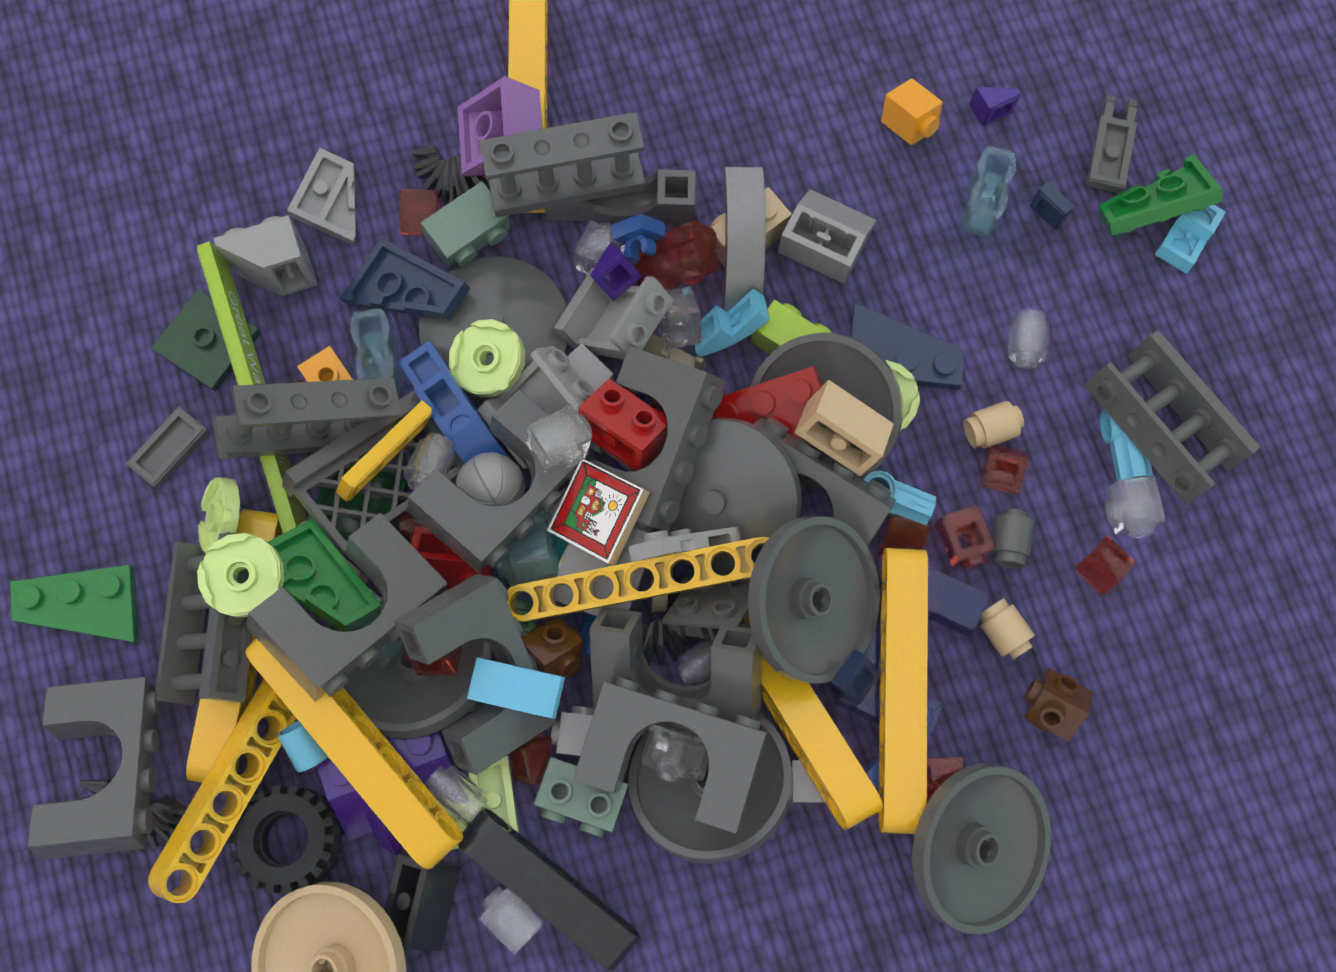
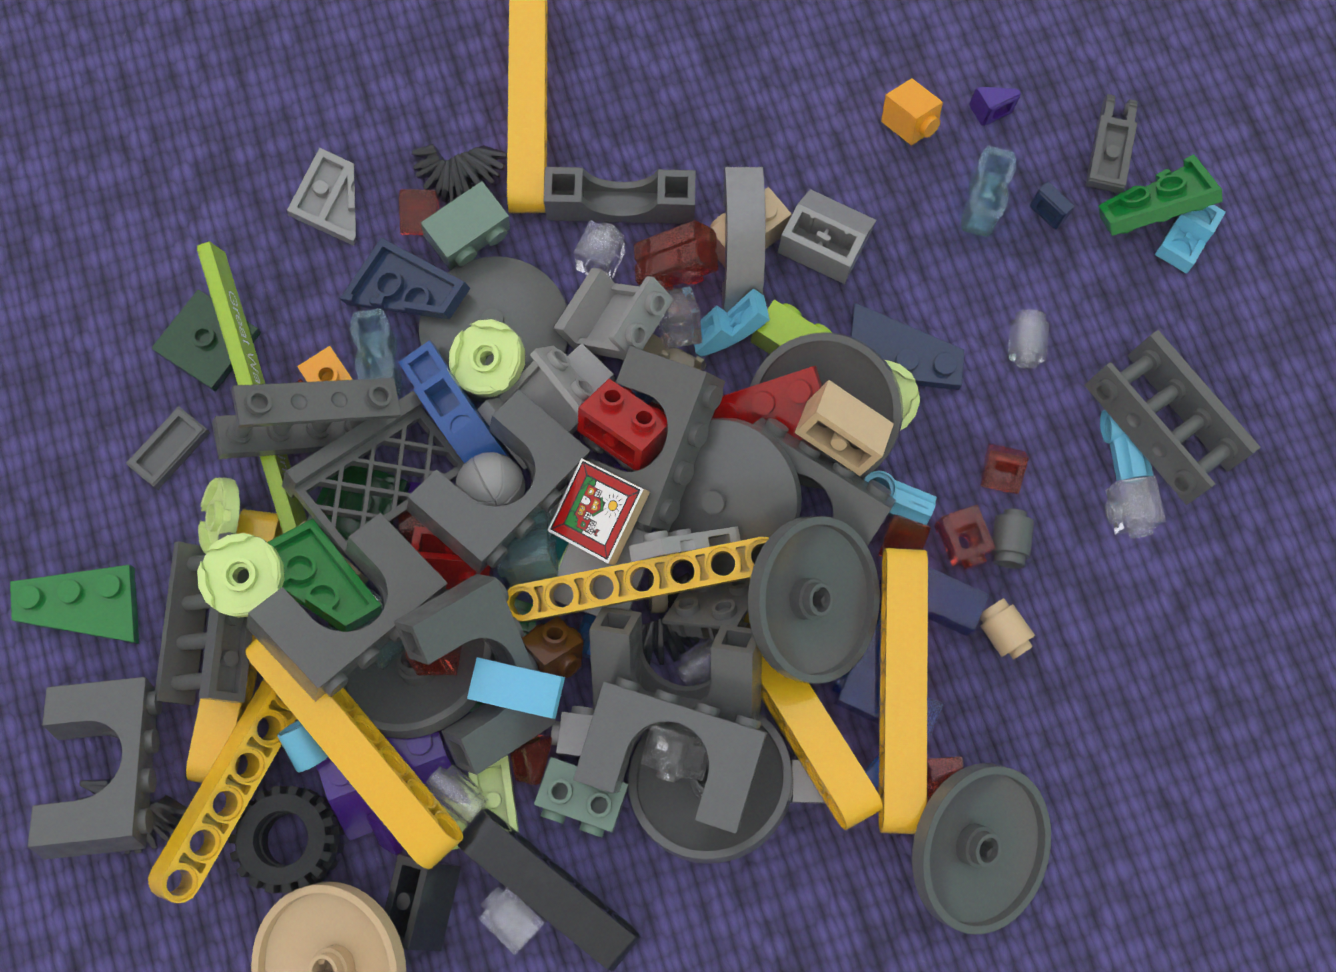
light grey slope [213,215,318,296] -> none
yellow tile [336,400,432,502] -> none
clear brick [403,433,455,490] -> none
medium lavender slope [458,76,542,176] -> none
dark grey fence [479,112,645,217] -> none
clear brick [525,404,592,474] -> none
dark purple slope [590,241,642,301] -> none
blue tile [611,214,666,261] -> none
dark blue tile [831,649,881,706] -> none
tan brick [963,401,1024,449] -> none
reddish brown brick [1023,668,1092,742] -> none
clear red slope [1075,535,1136,594] -> none

